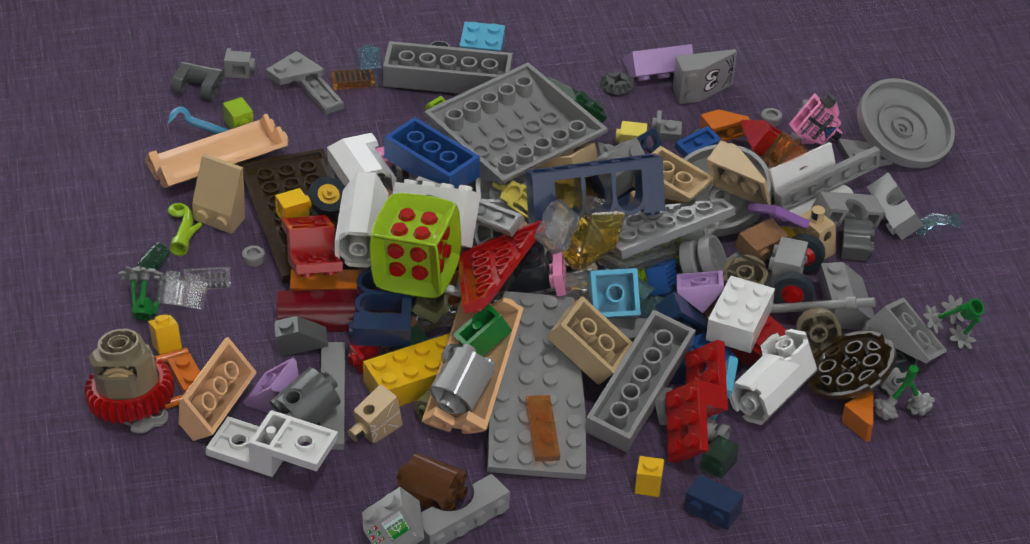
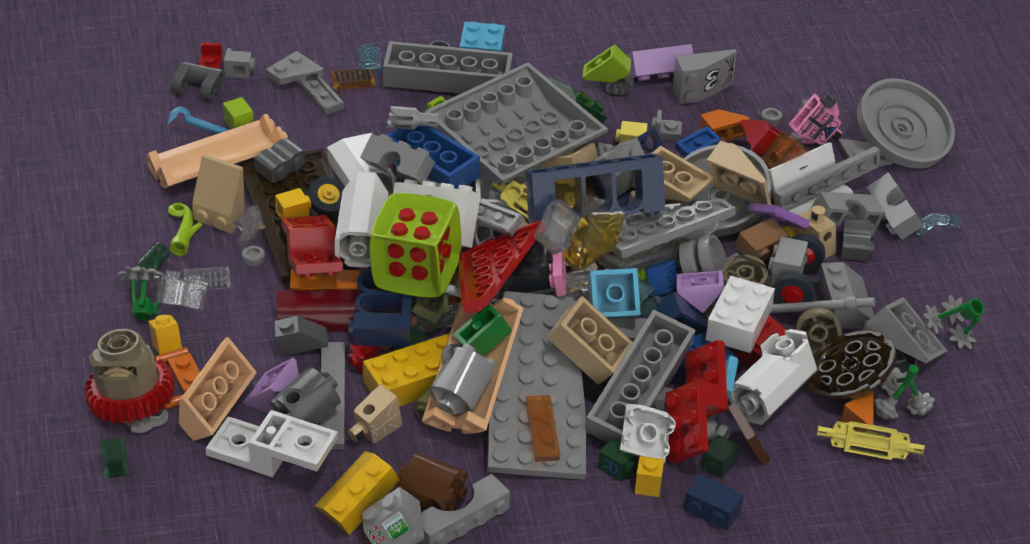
none -> clear green brick [100,437,129,479]
none -> red bracket [199,42,223,69]
none -> clear slope [234,204,265,247]
none -> dark grey brick [254,138,305,182]
none -> yellow slope [315,451,400,535]
none -> light grey arch [360,134,435,185]
none -> light grey arm [387,106,438,130]
none -> lime slope [582,44,631,83]
none -> dark green brick [598,438,638,482]
none -> white slope [620,404,675,463]
none -> reddish brown tile [728,403,770,465]
none -> light yellow piece [817,421,925,460]

